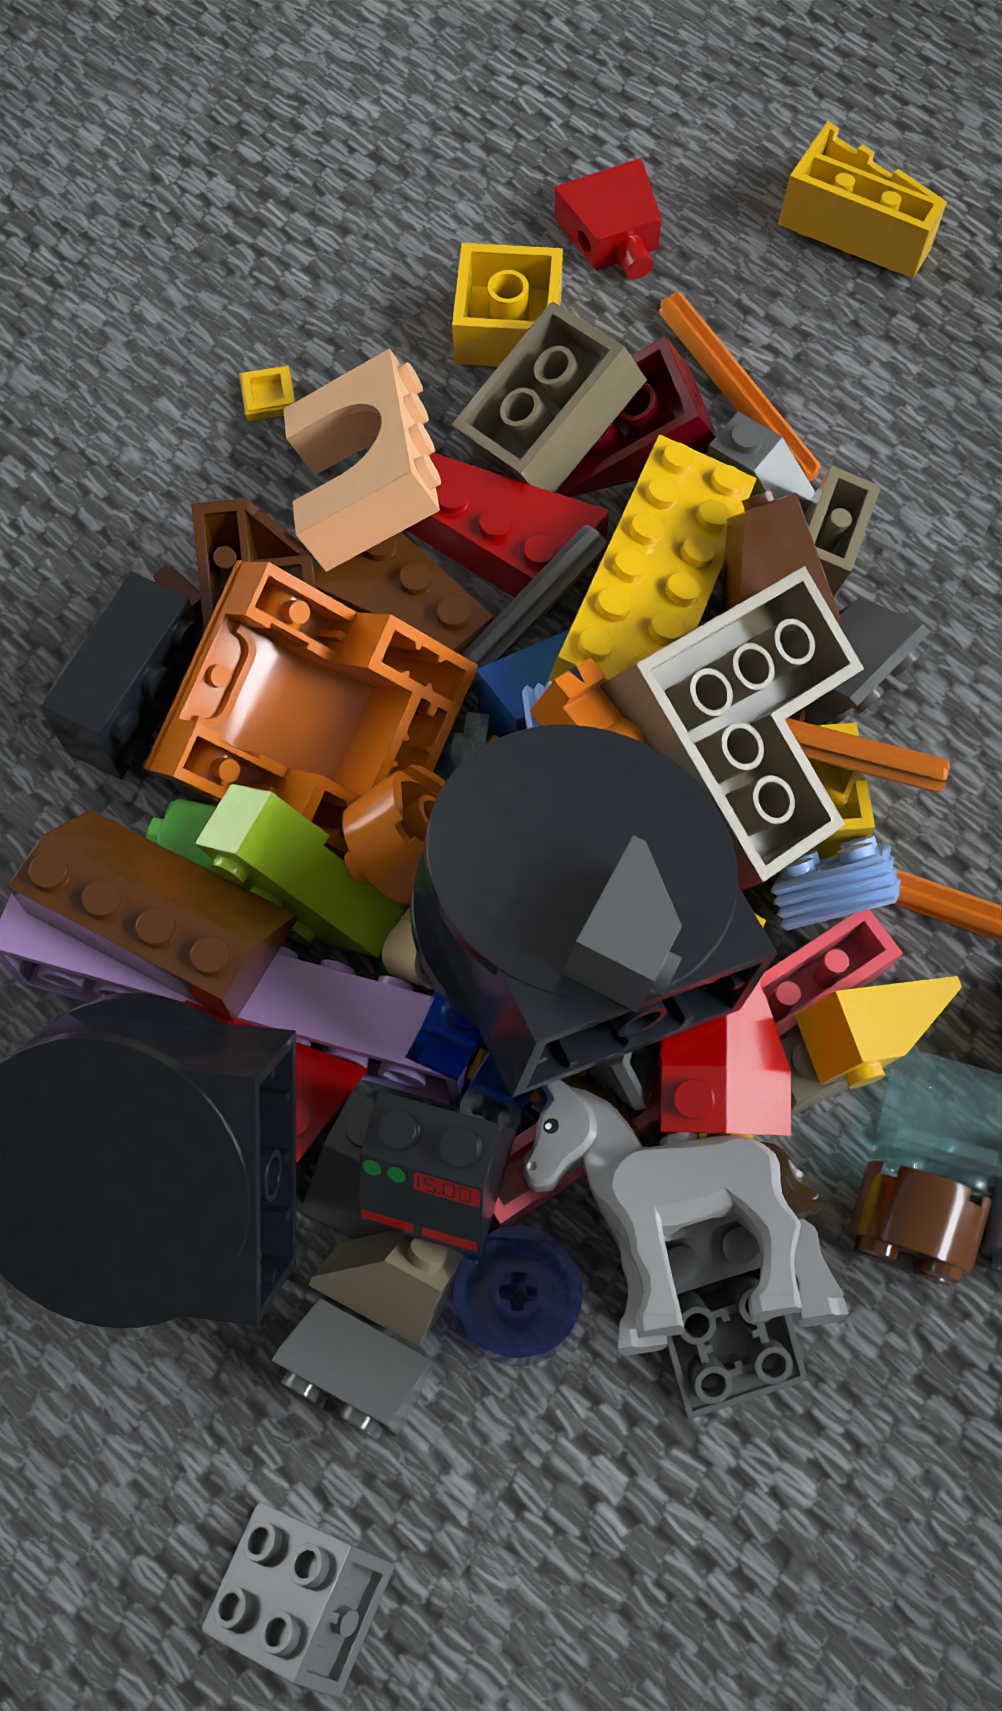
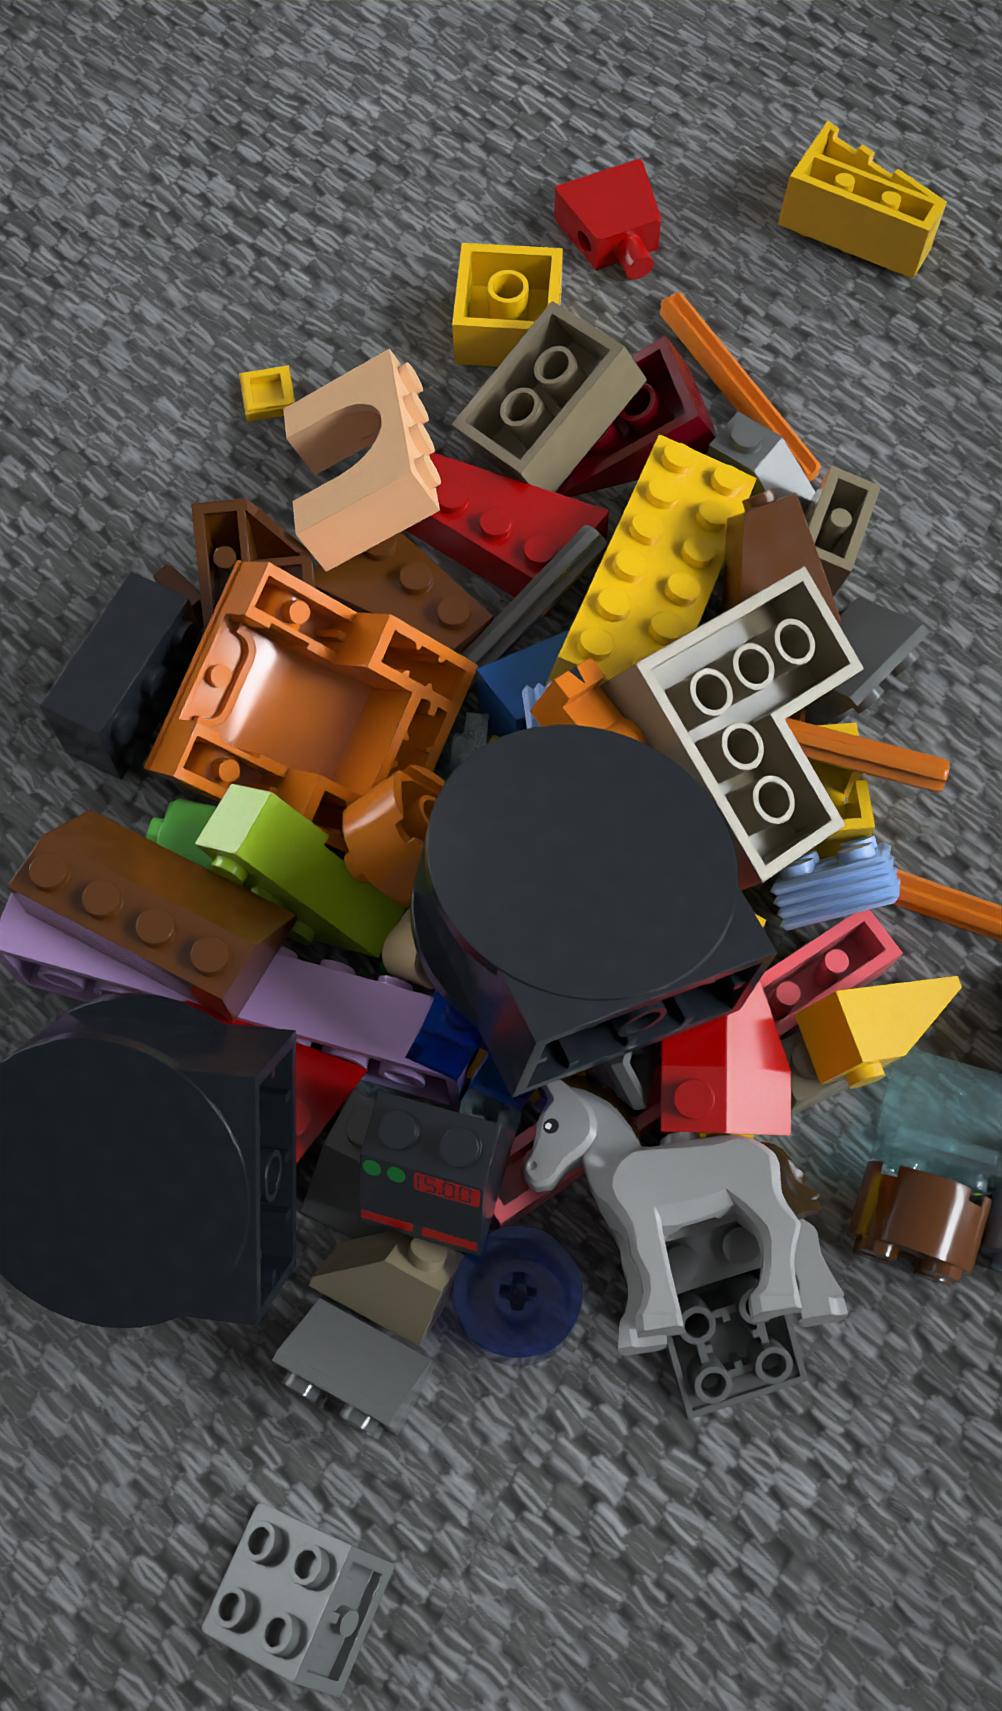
dark grey slope [562,835,682,1013] -> none

